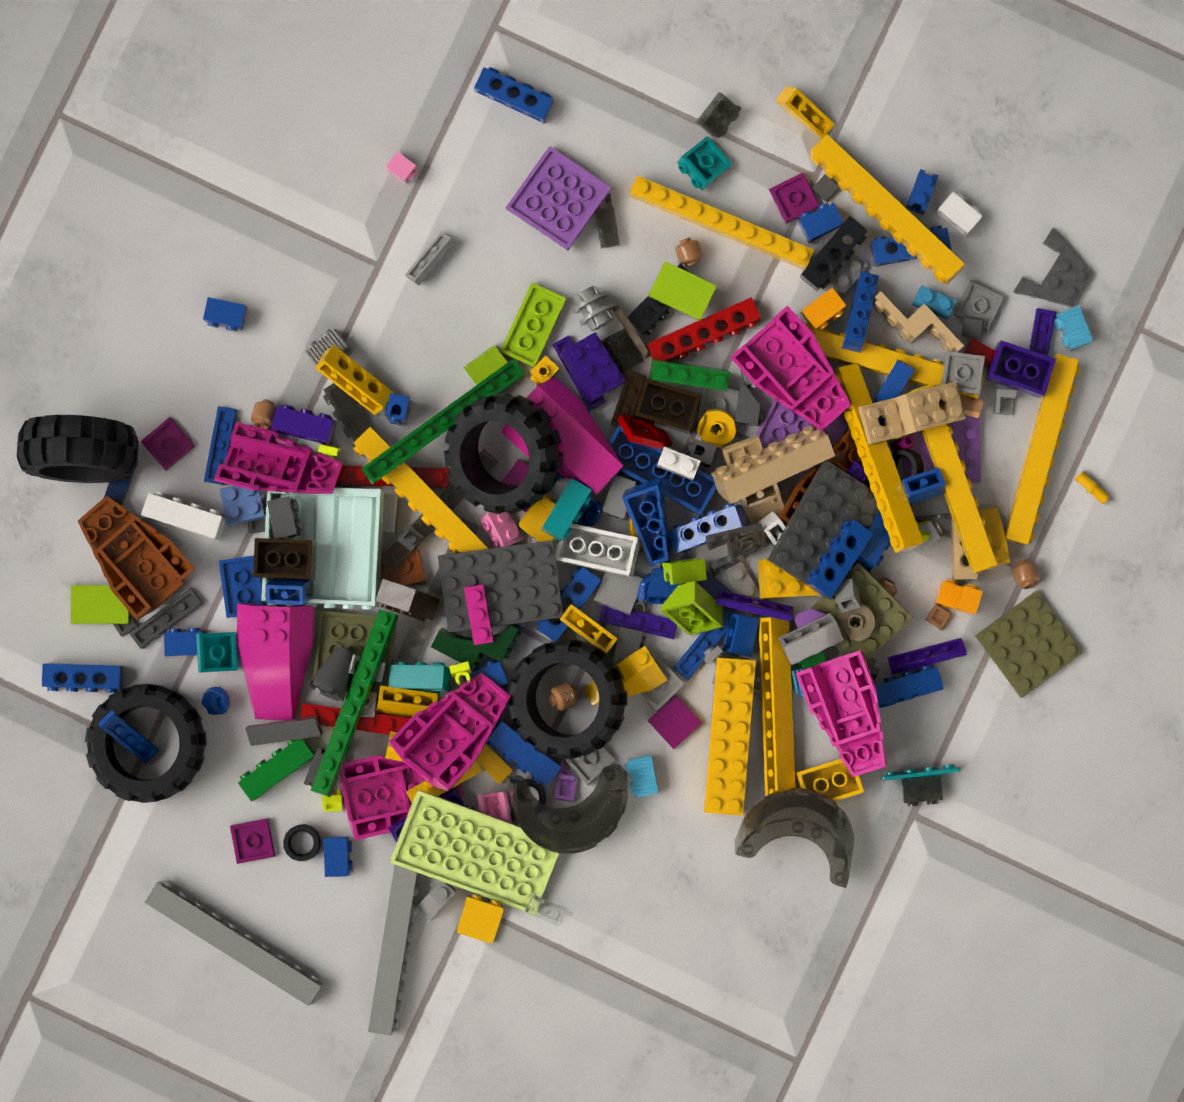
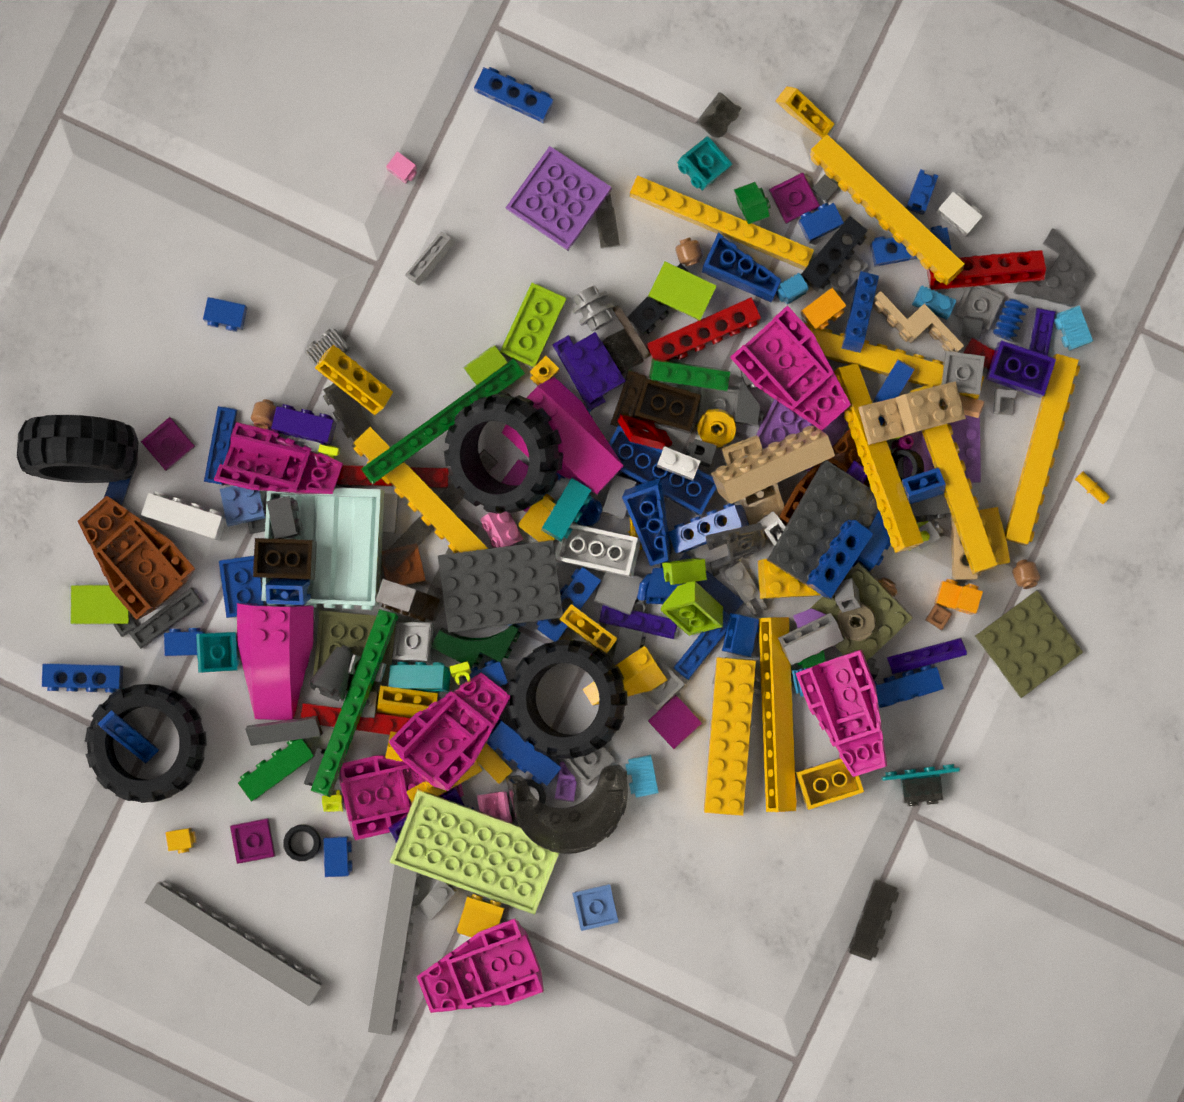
blue hair [202,687,230,715] -> none
blue brick [385,393,412,426] -> none
dark grey tile [396,524,424,552] -> none
dark pink plate [464,584,494,645] -> none
clear panel [525,893,573,927] -> none
medium nougat head [549,682,579,711] -> none
light grey plate [702,645,723,664] -> none
dark purple tile [715,590,794,622] -> none
clear smoke windscreen [735,788,854,888] -> none
none -> yellow brick [166,828,196,854]
none -> light grey tile [392,622,434,662]
none -> dark pink wedge [416,918,544,1013]
none -> medium blue plate [572,884,619,931]
none -> blue wedge [702,232,781,303]
none -> green brick [734,182,771,224]
none -> dark azure brick [776,273,809,305]
none -> clear smoke brick [847,879,899,961]
none -> red brick [927,250,1046,290]
none -> blue piece [993,299,1029,342]

